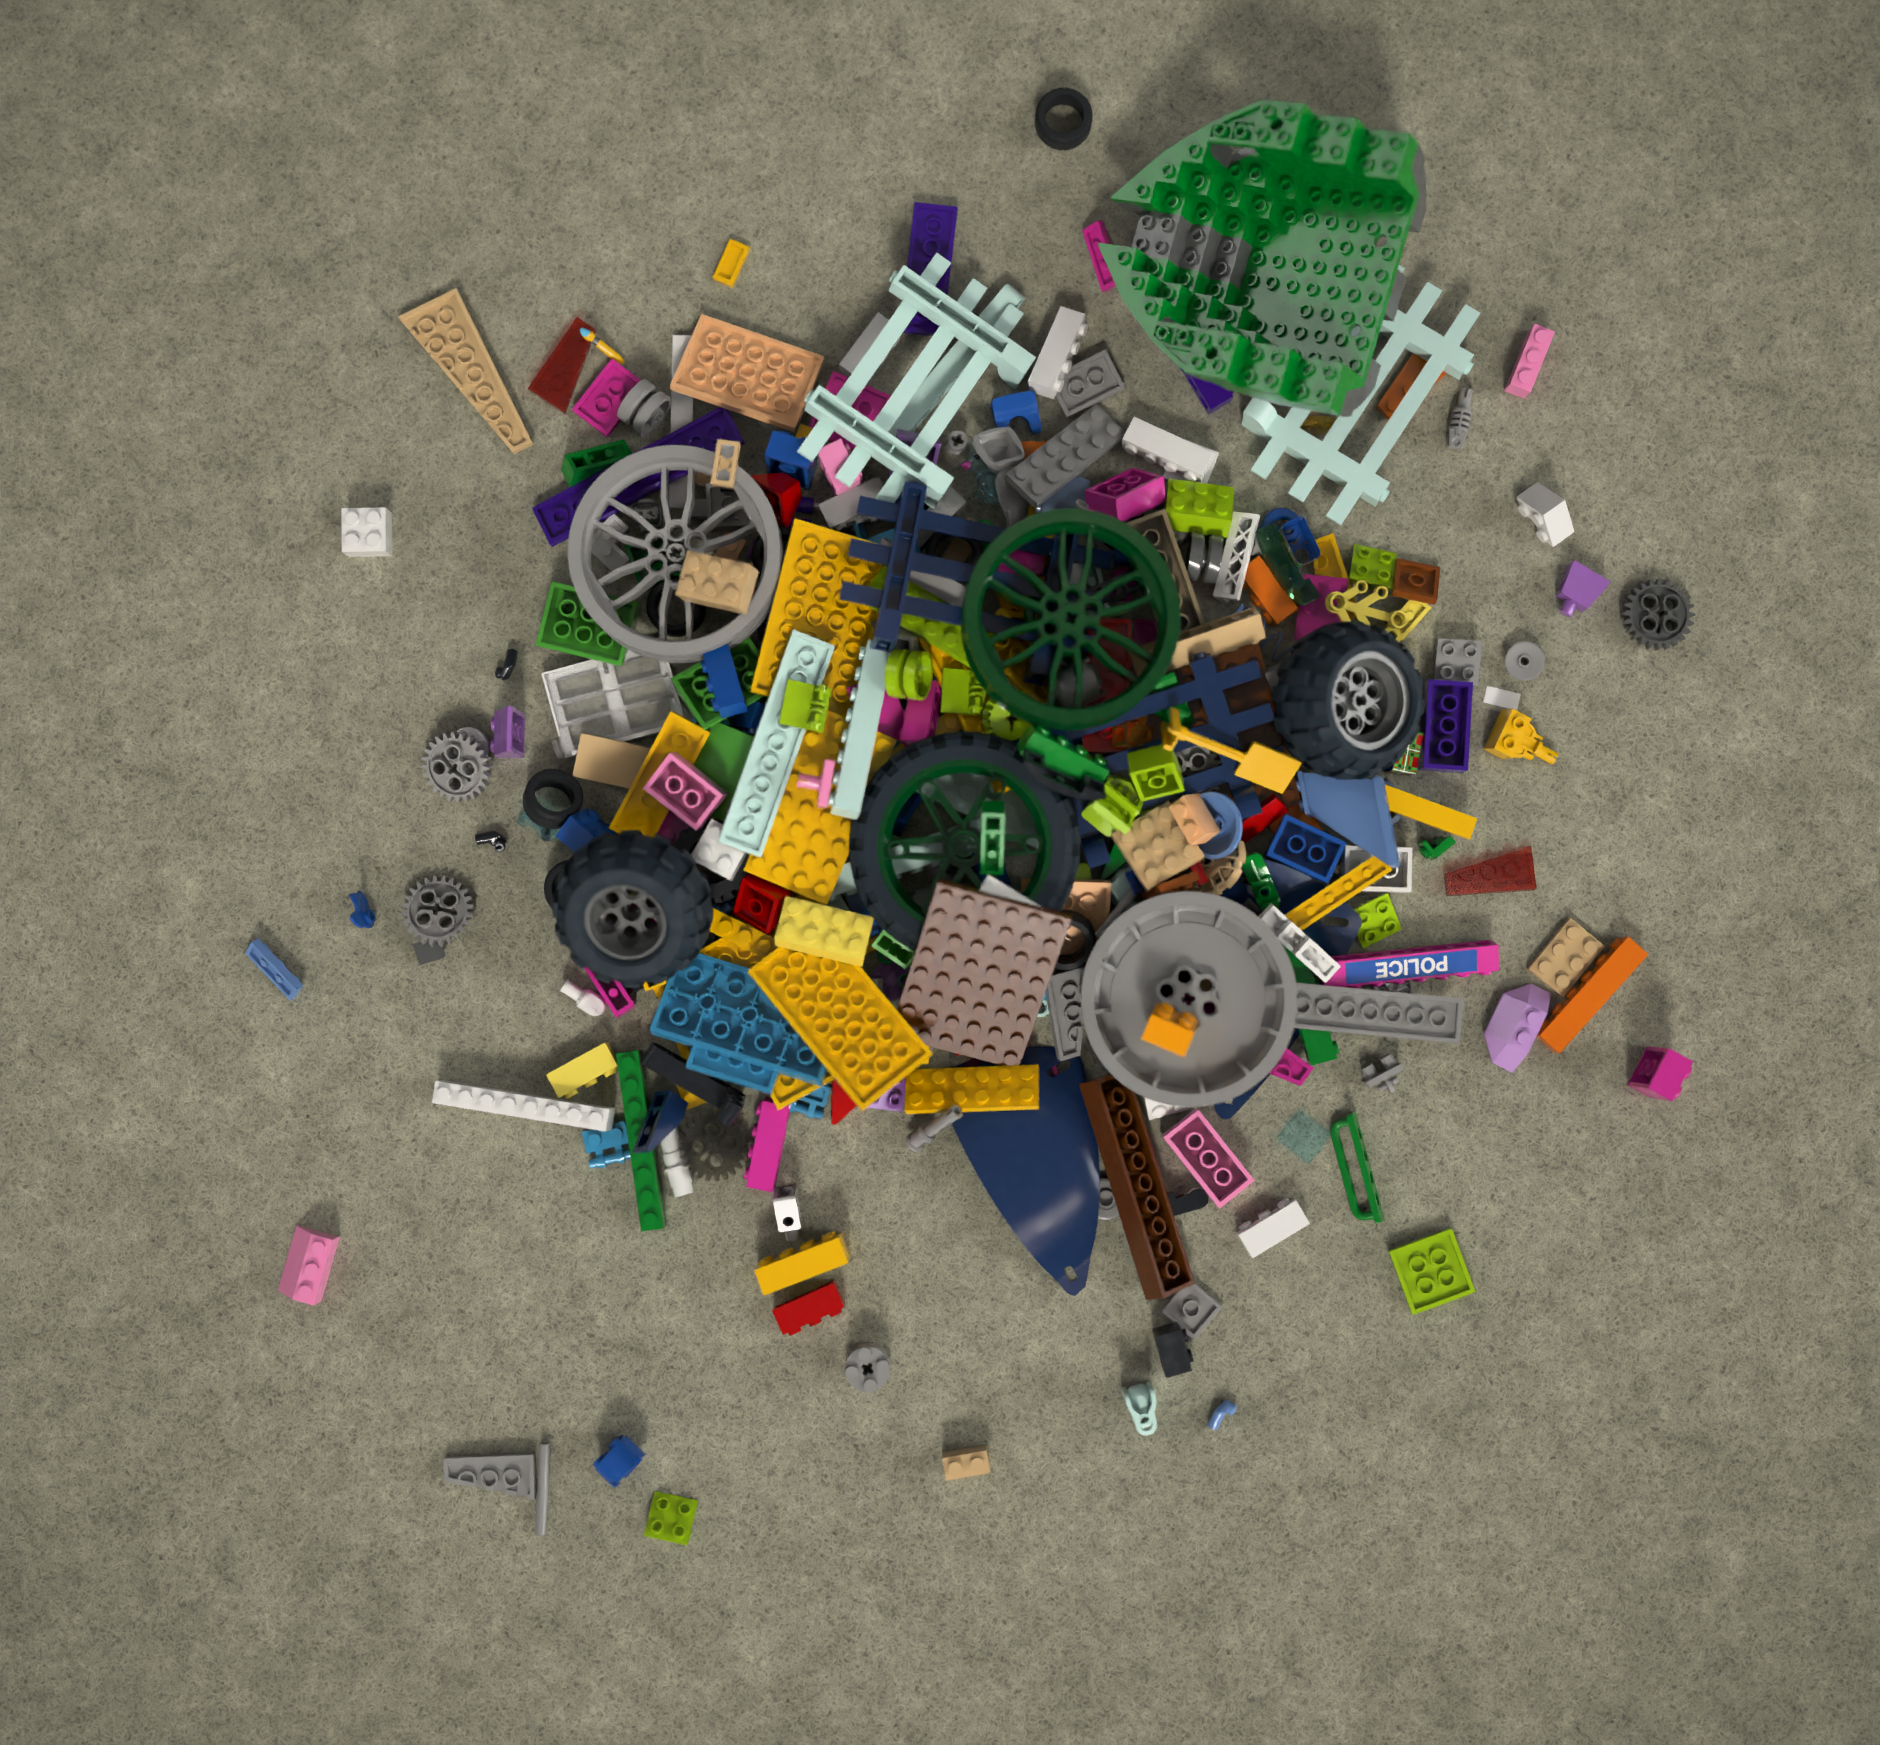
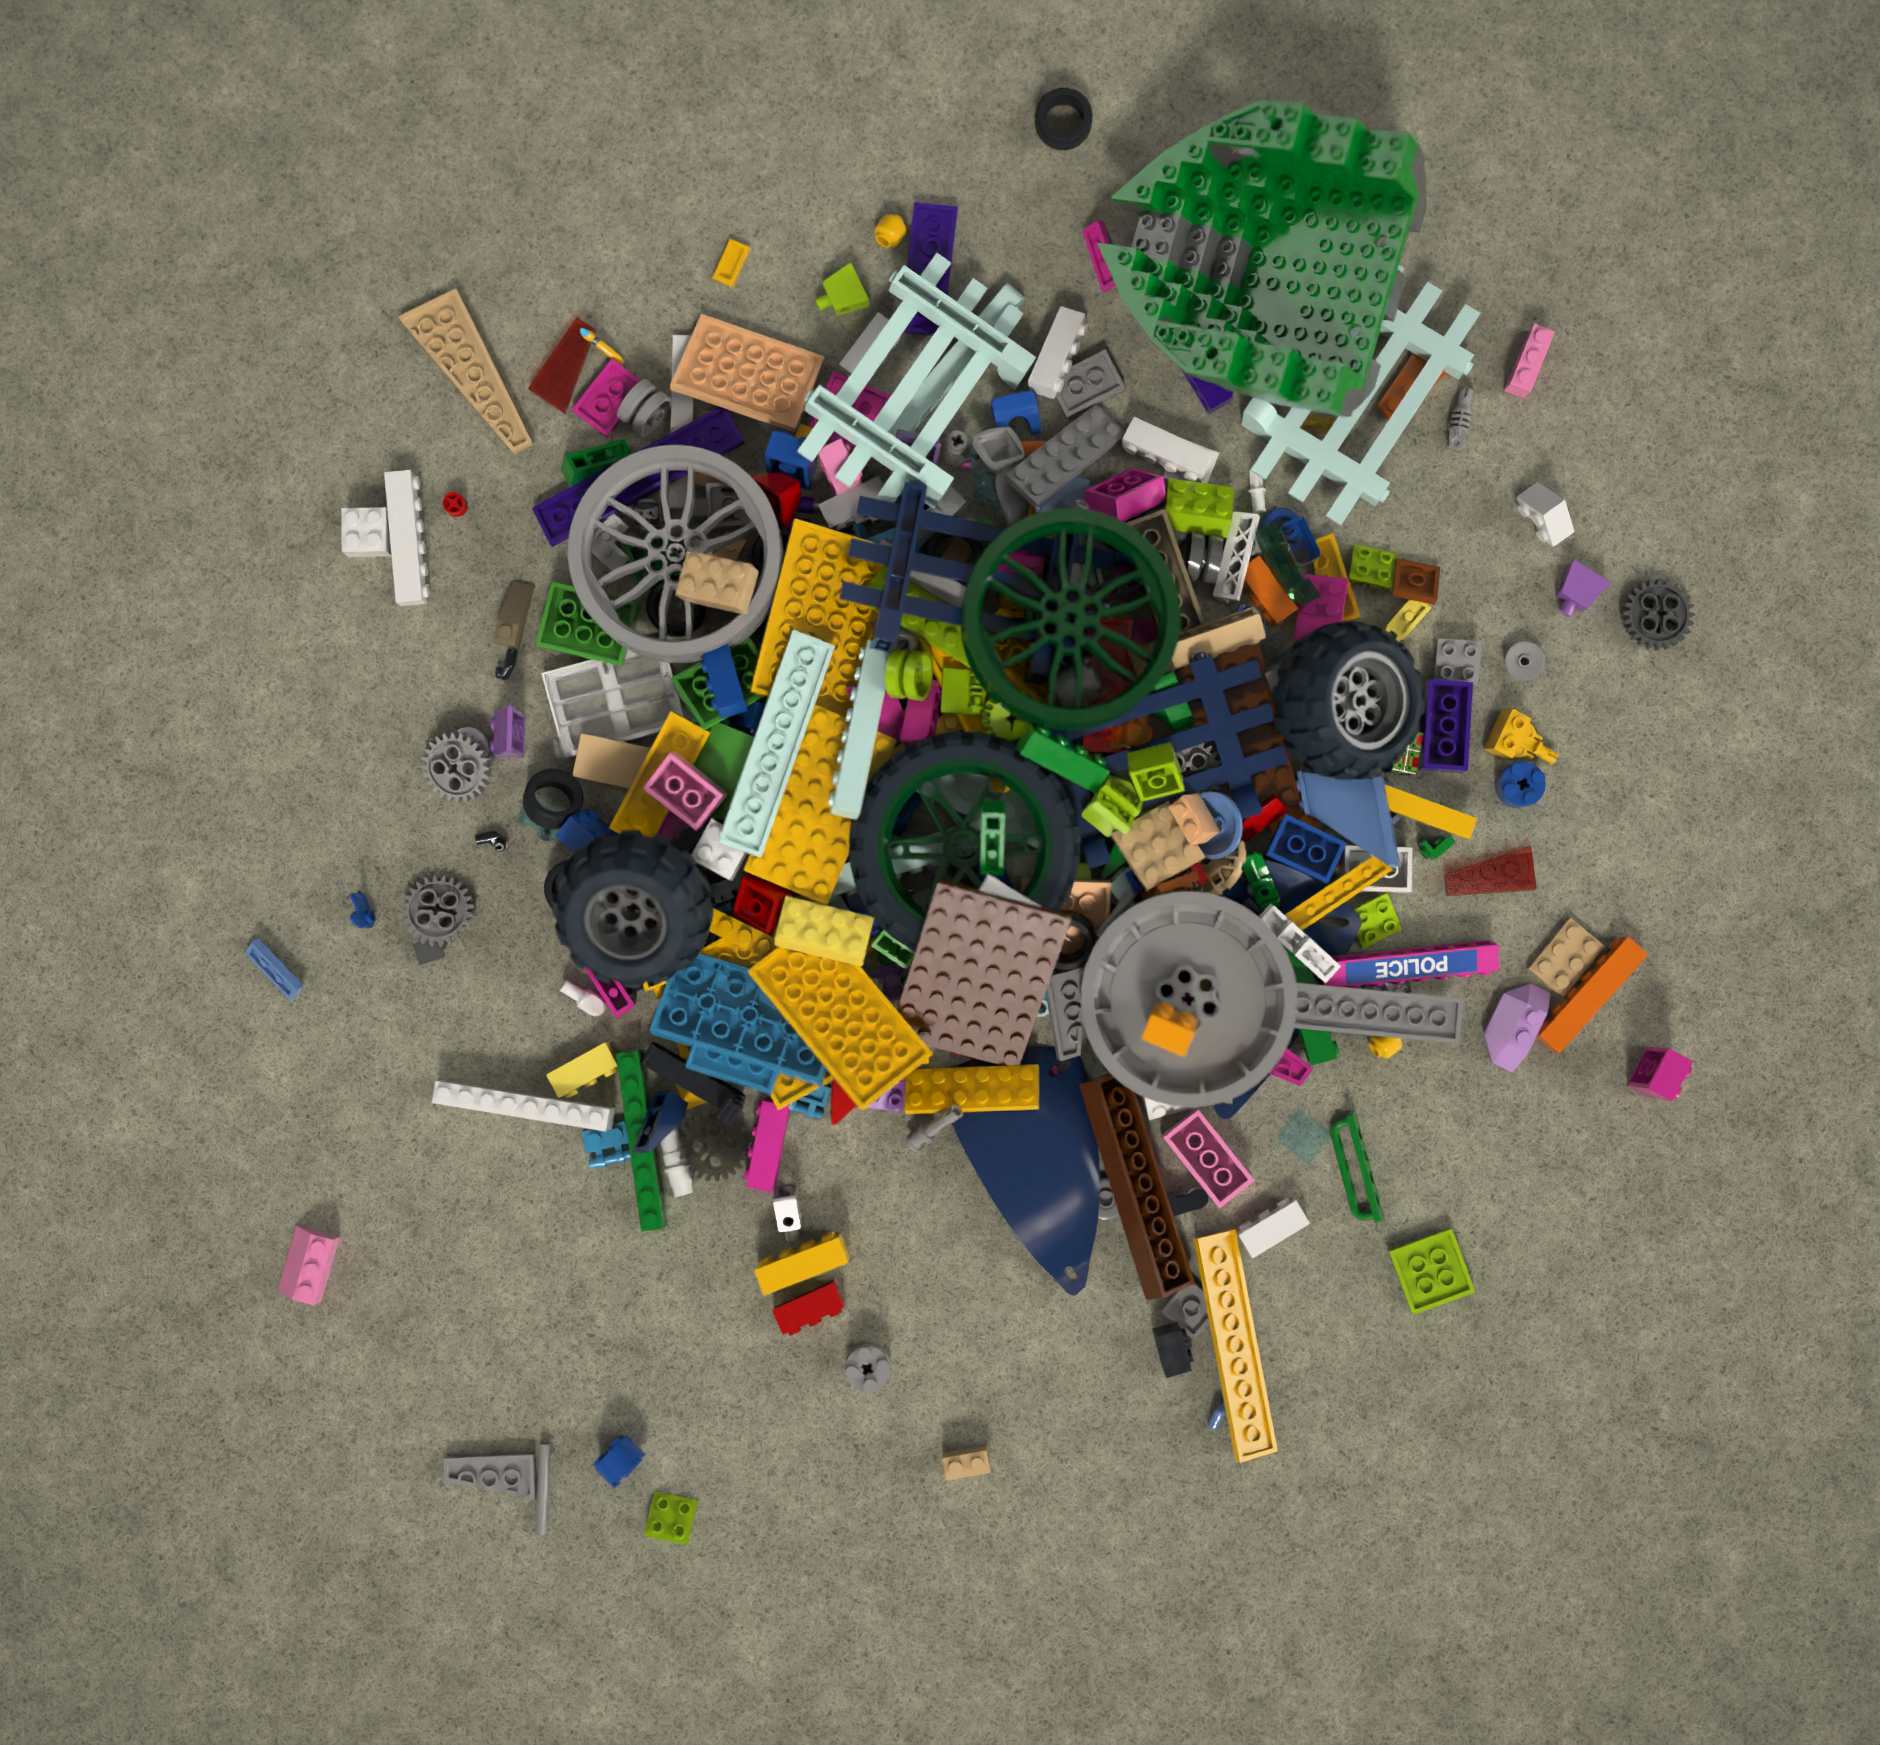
tan piece [710,439,741,489] -> none
lime hinge [779,679,831,733] -> none
bright pink tile [797,760,835,809] -> none
black slope [1023,748,1106,800] -> none
light aqua piece [1121,1381,1157,1436] -> none
yellow piece [1161,707,1302,794] -> none
light yellow plant [1325,580,1408,629] -> none
light grey hips [1361,1054,1404,1094] -> none
white sticker [1483,686,1521,710] -> none
none -> white brick [384,470,430,606]
none -> red wheel [442,492,468,517]
none -> dark tan slope [492,581,535,650]
none -> lime torso [814,263,870,316]
none -> yellow head [874,214,907,248]
none -> yellow plate [1193,1229,1278,1463]
none -> white axle [1249,470,1266,513]
none -> yellow head [1368,1035,1402,1059]
none -> blue brick [1495,762,1546,808]

